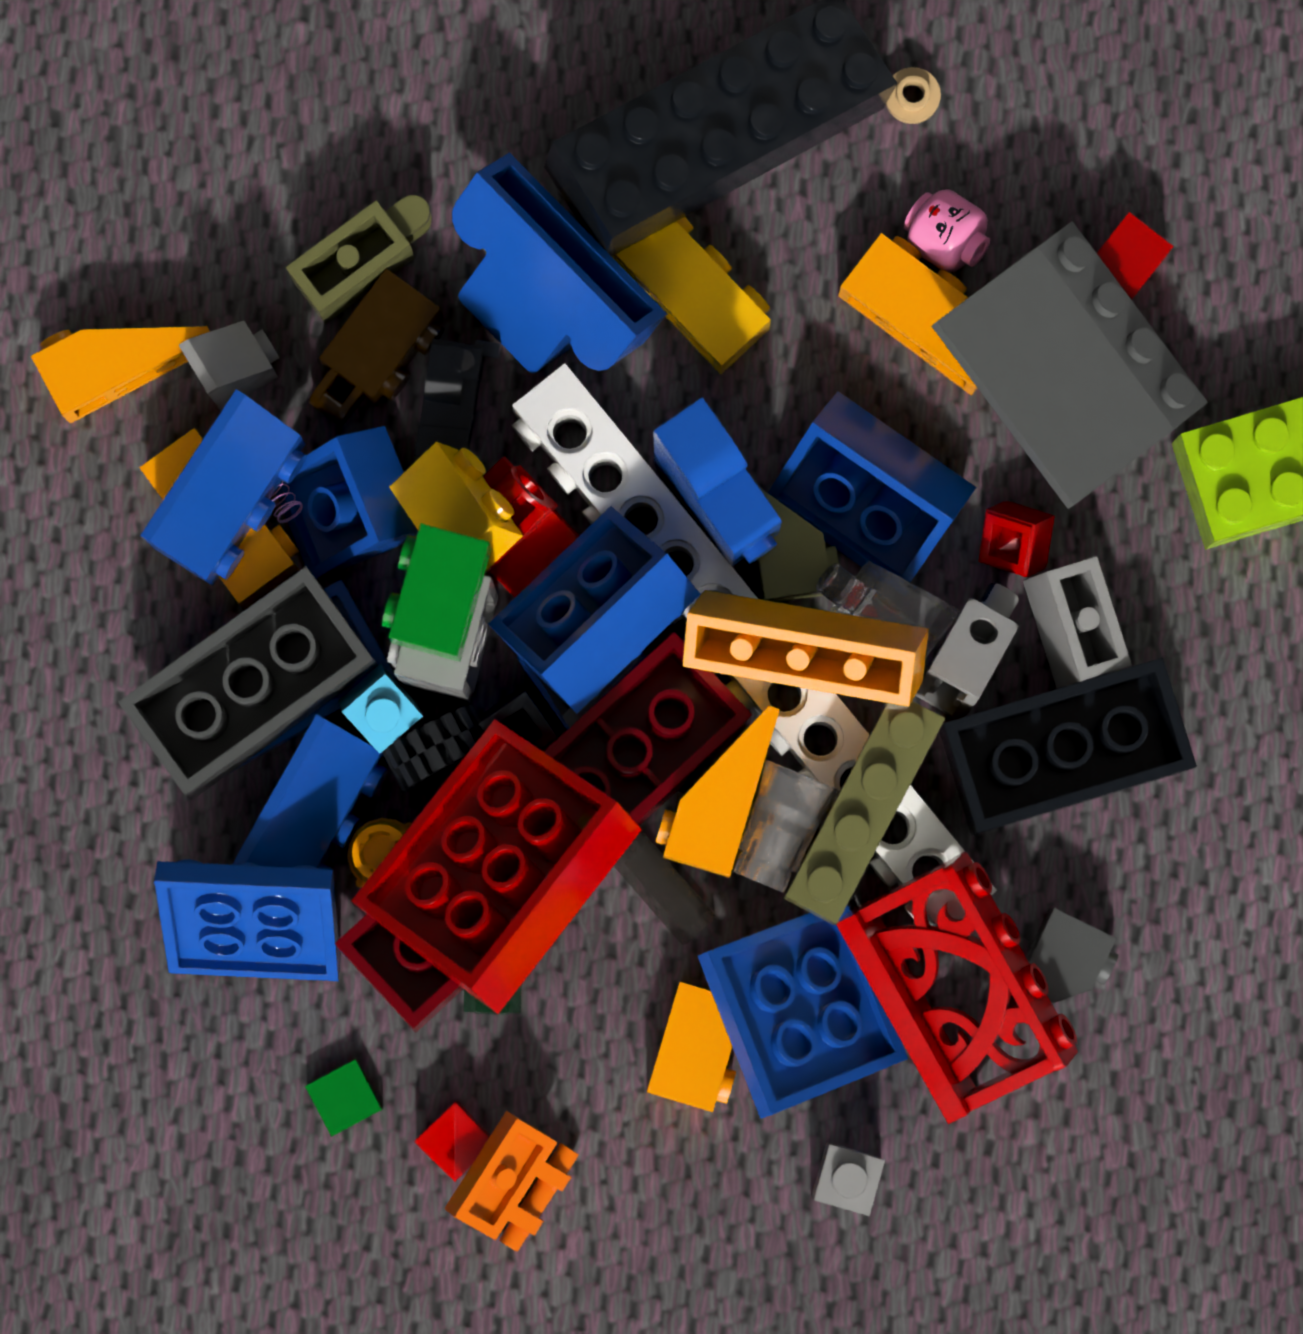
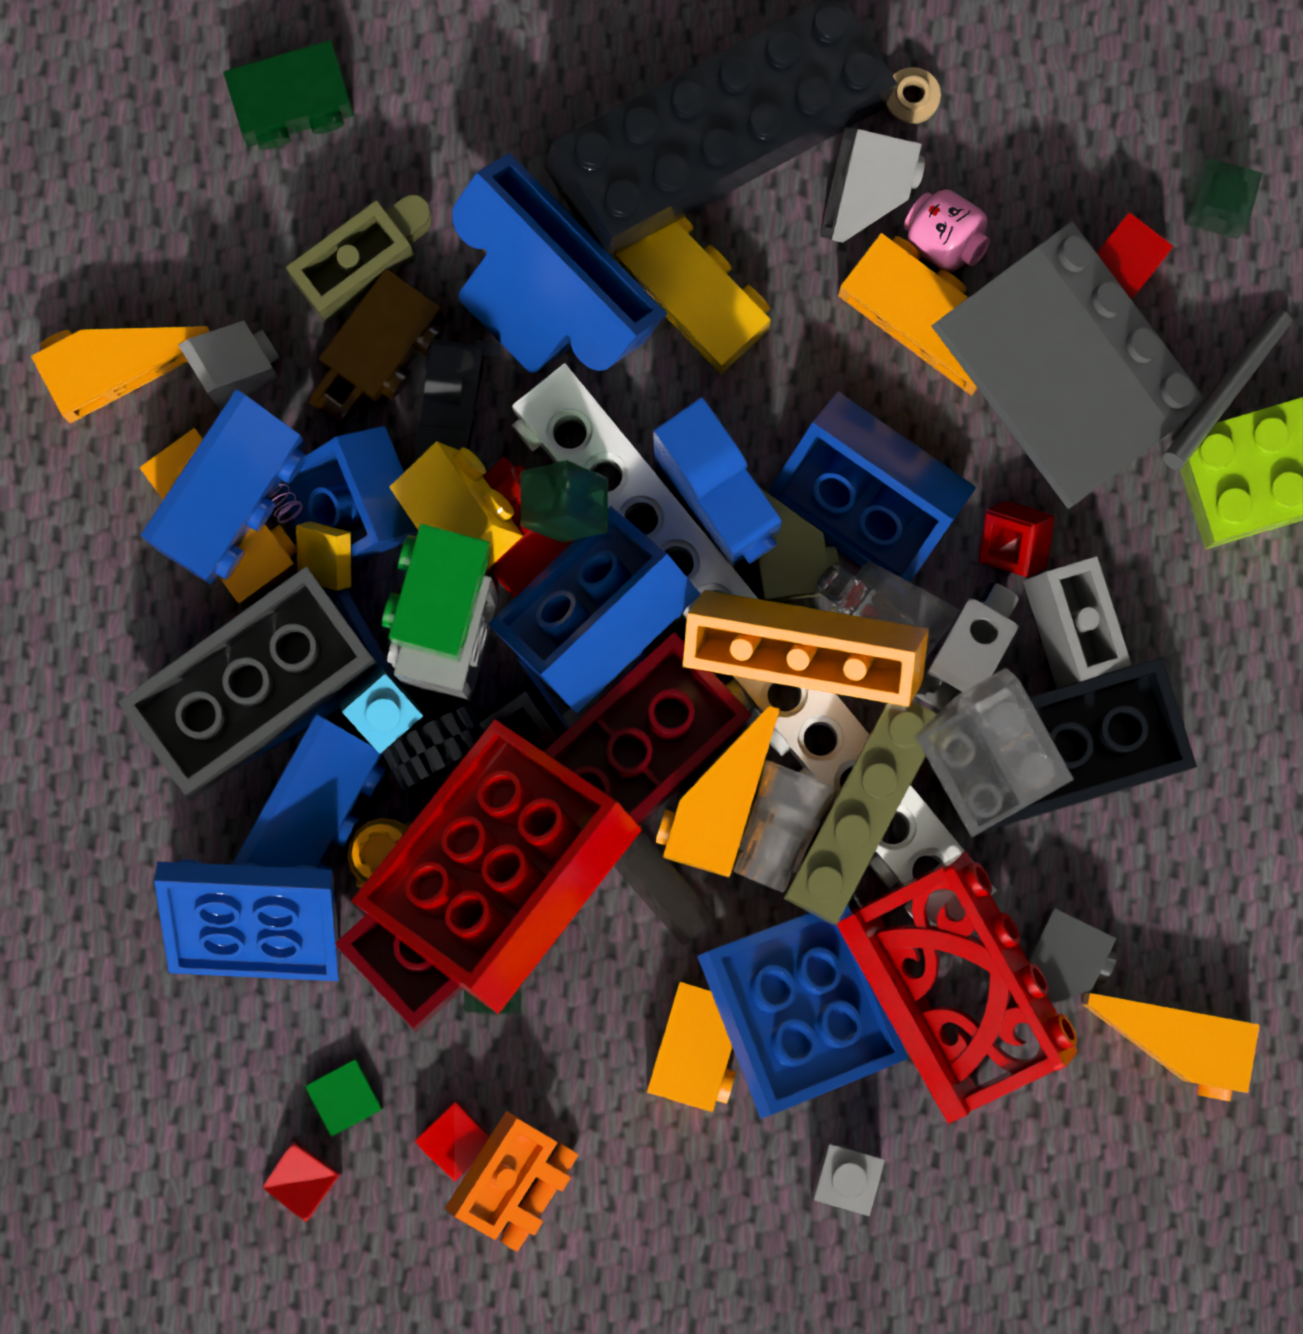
none -> dark green brick [223,40,354,150]
none -> red slope [262,1141,342,1222]
none -> yellow tile [296,521,351,591]
none -> clear green brick [521,460,608,543]
none -> light grey slope [820,127,925,243]
none -> clear slope [915,668,1074,837]
none -> light orange slope [1082,993,1260,1101]
none -> dark grey bar [1163,309,1292,470]
none -> clear green brick [1184,158,1263,240]

